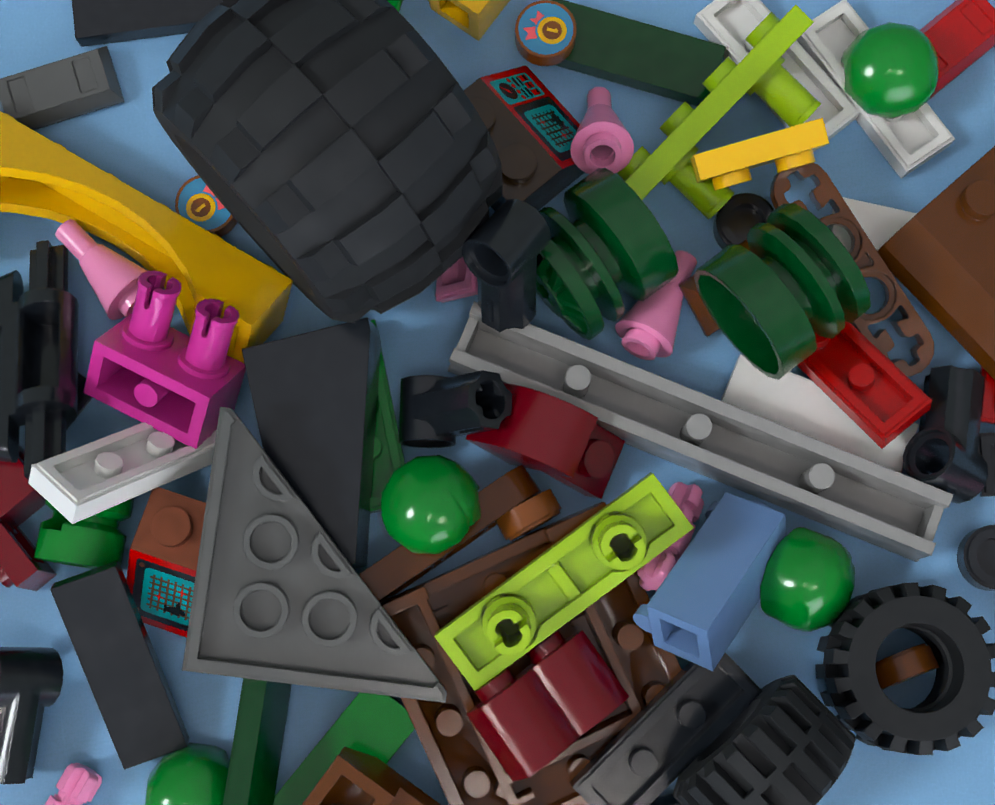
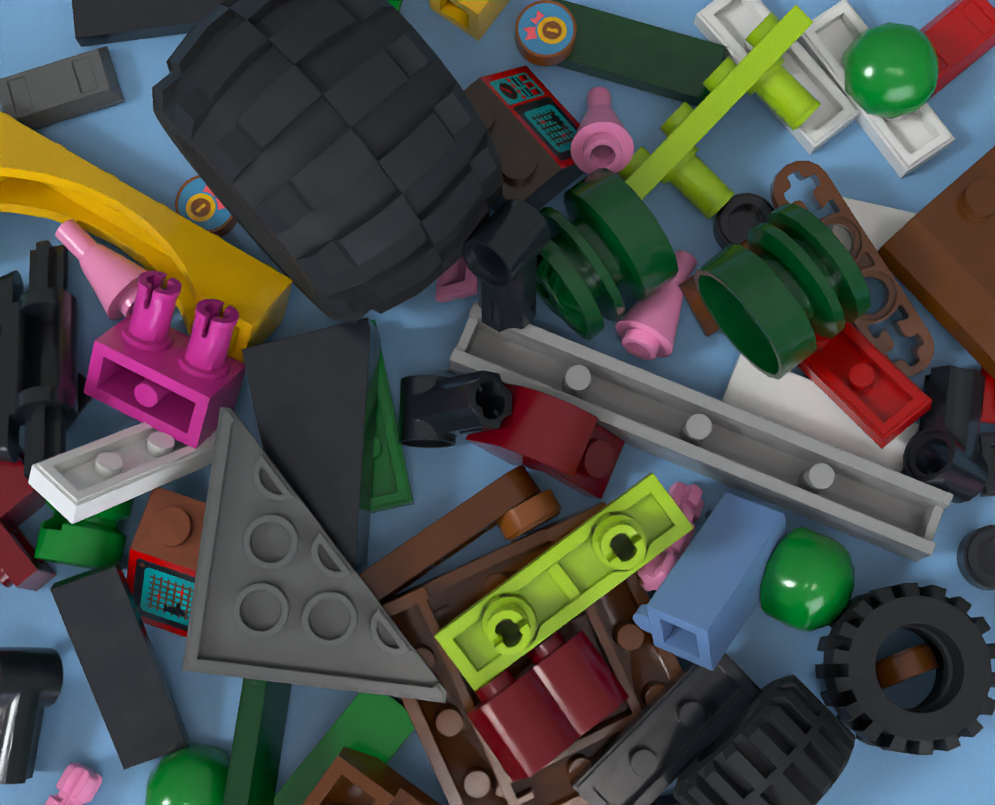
green hair [381,455,481,554] -> none
yellow wing [691,118,829,191] -> none

